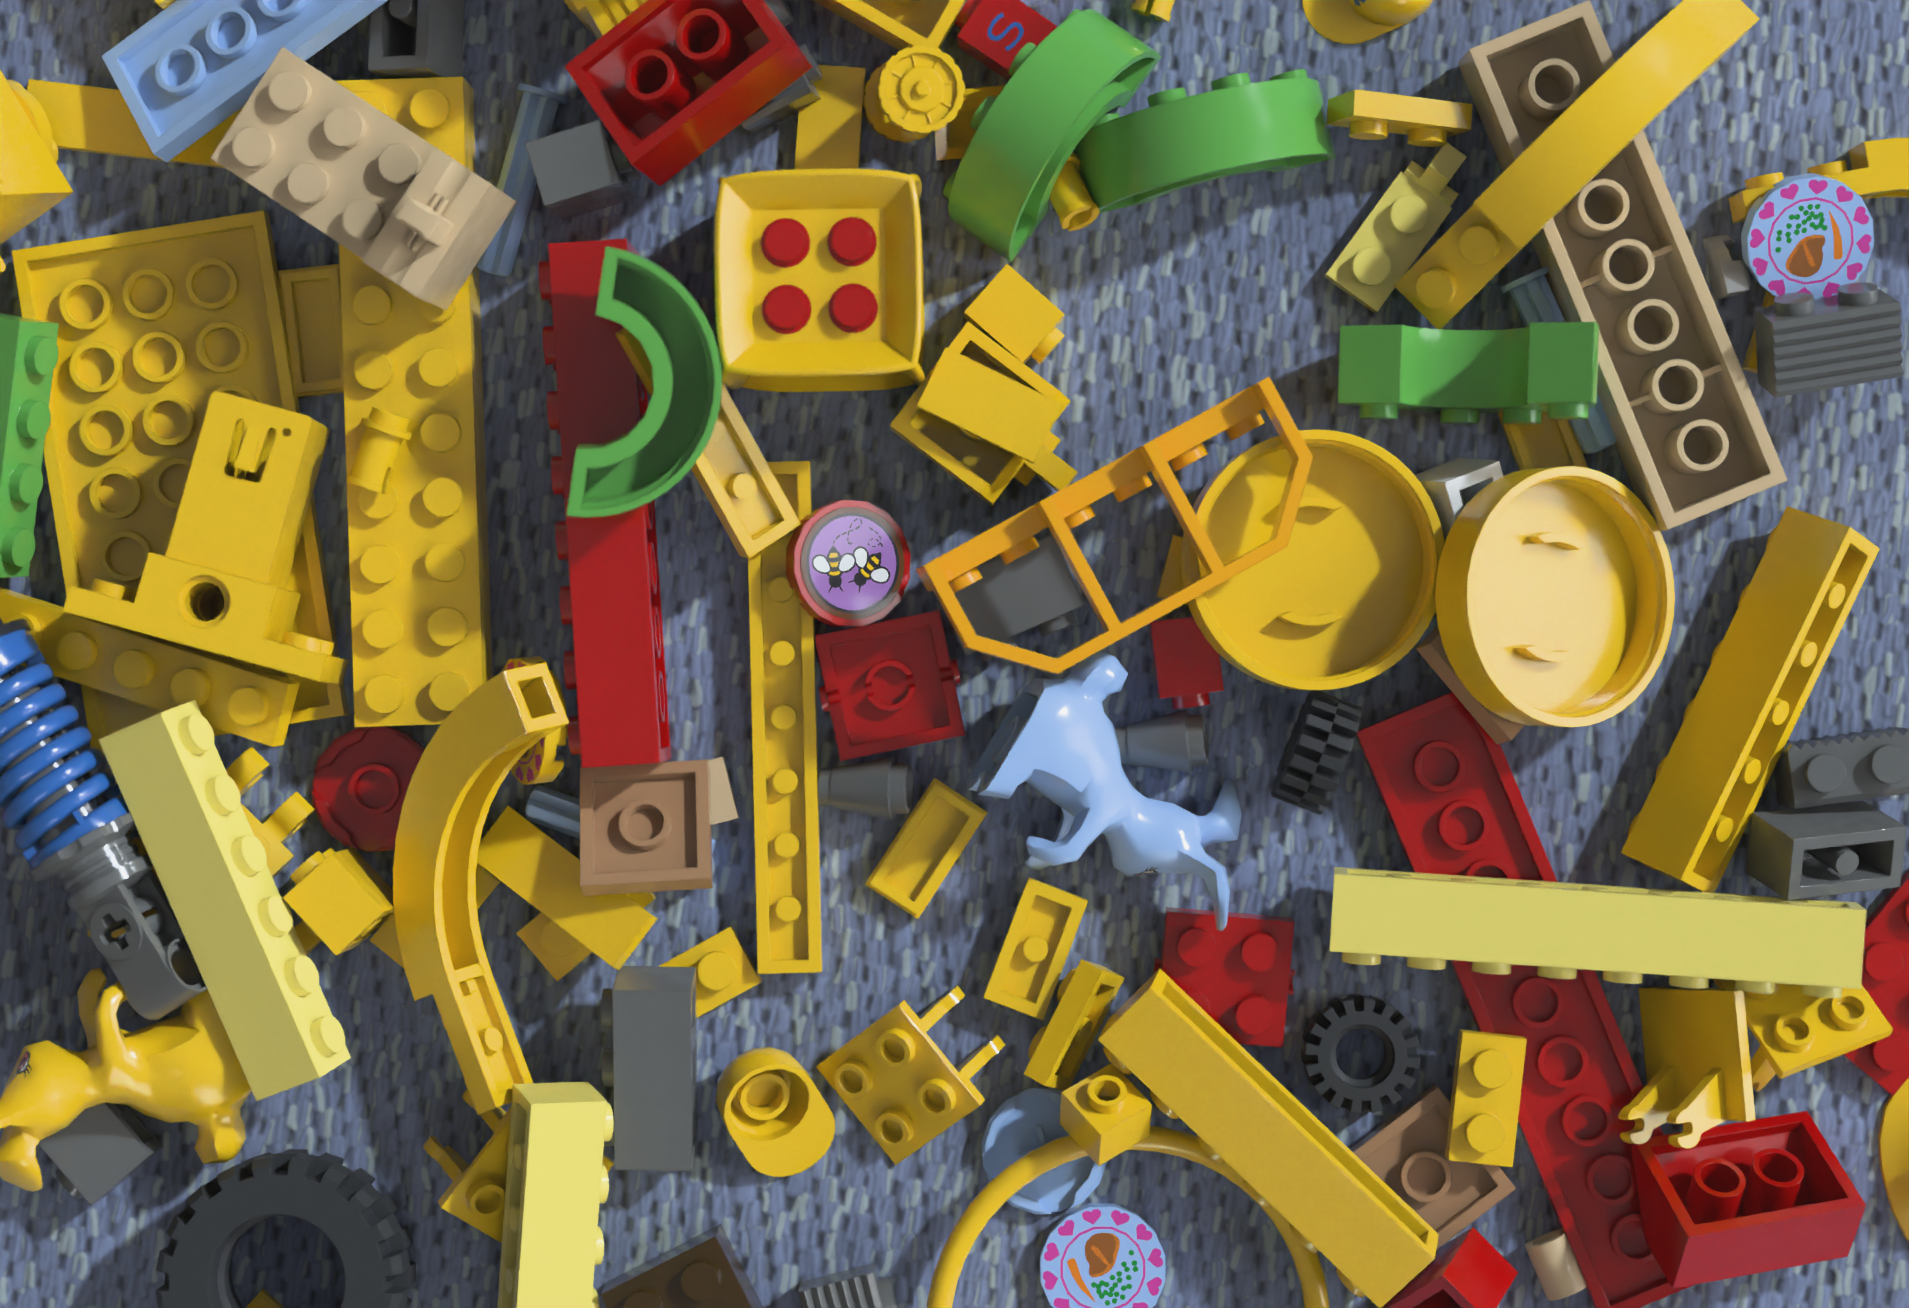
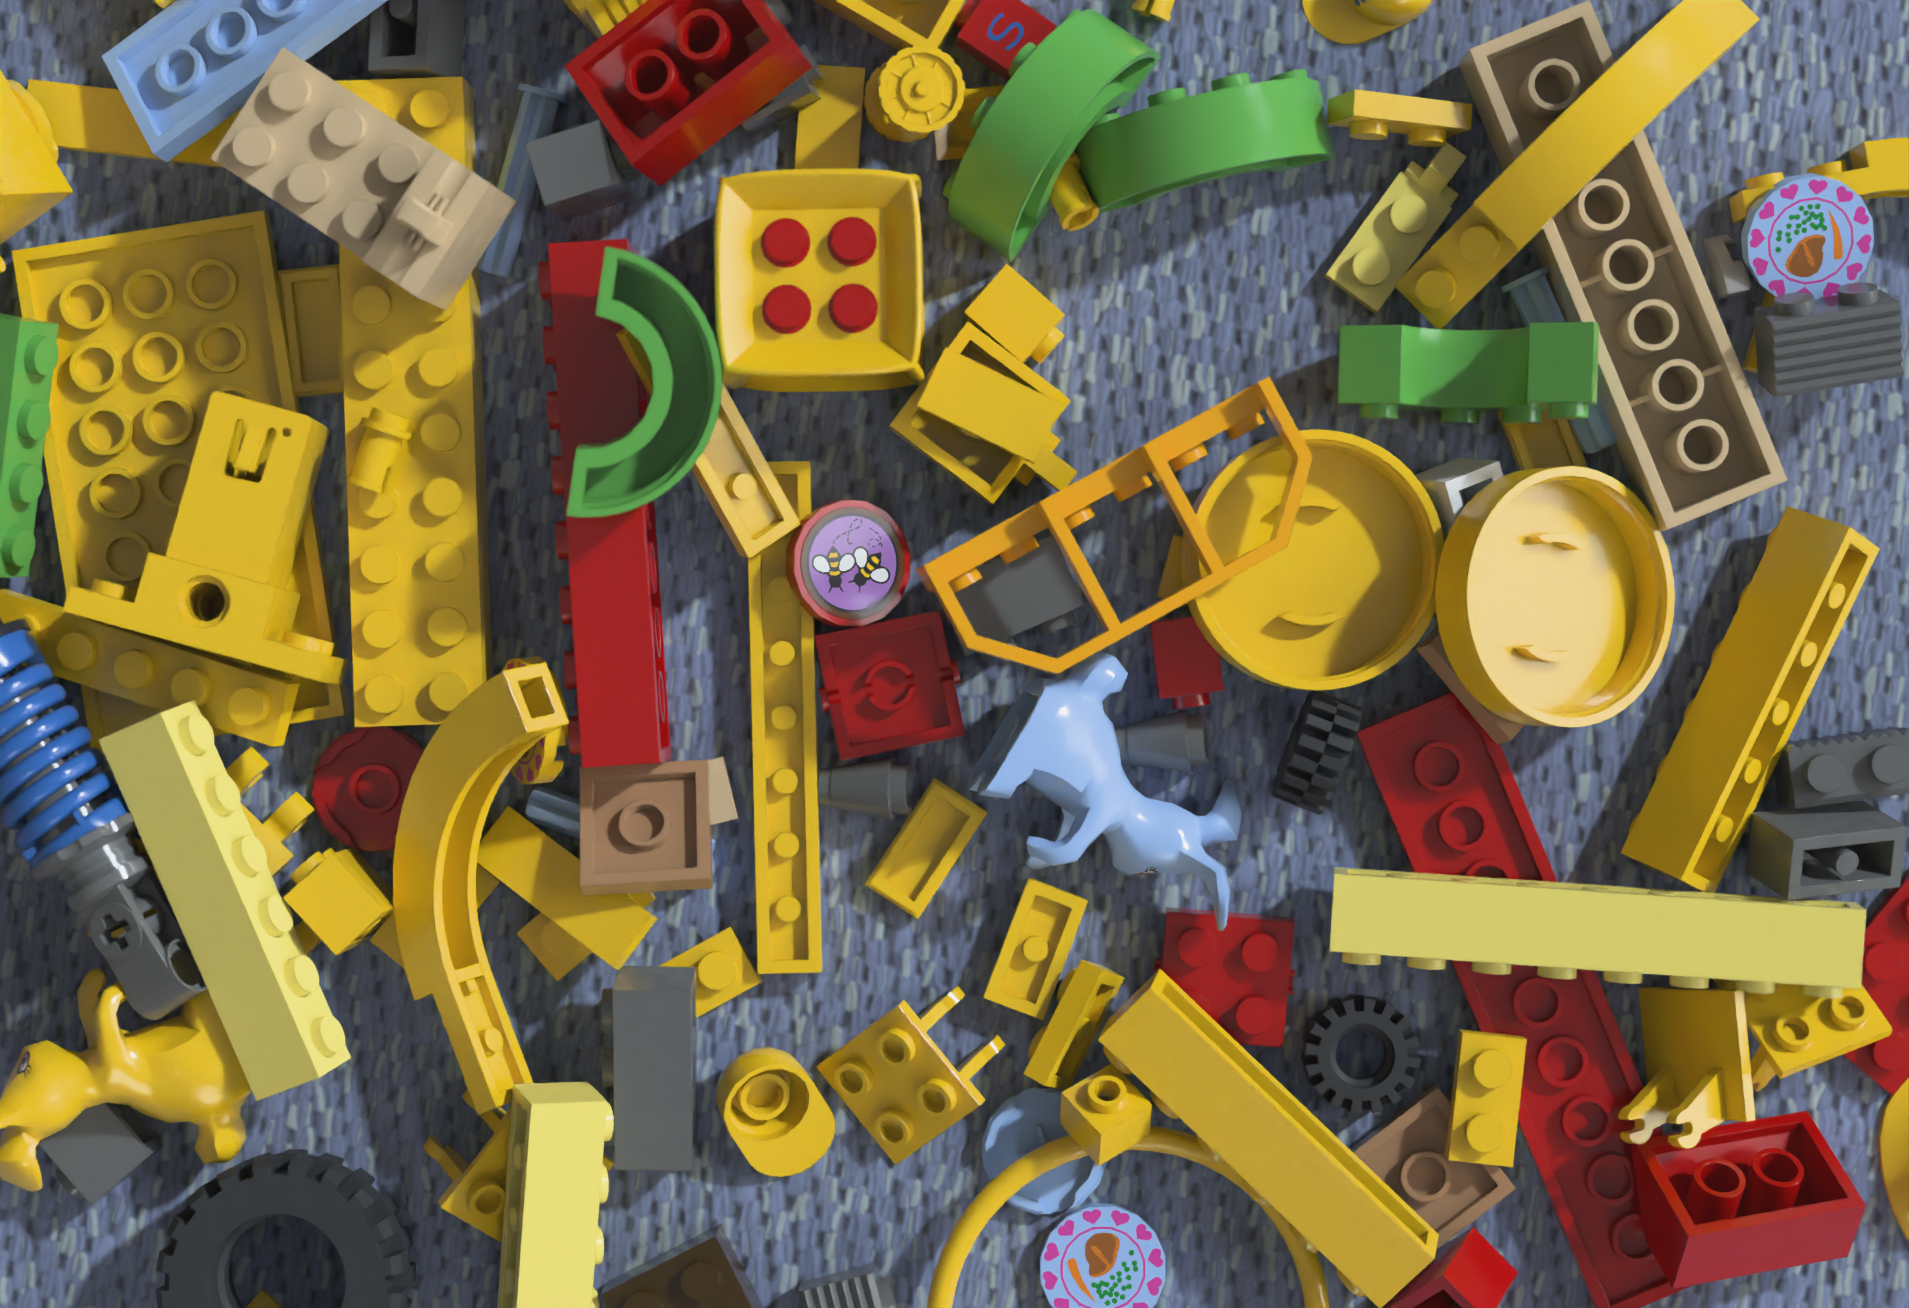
tan hinge [1525,1229,1587,1301] -> none

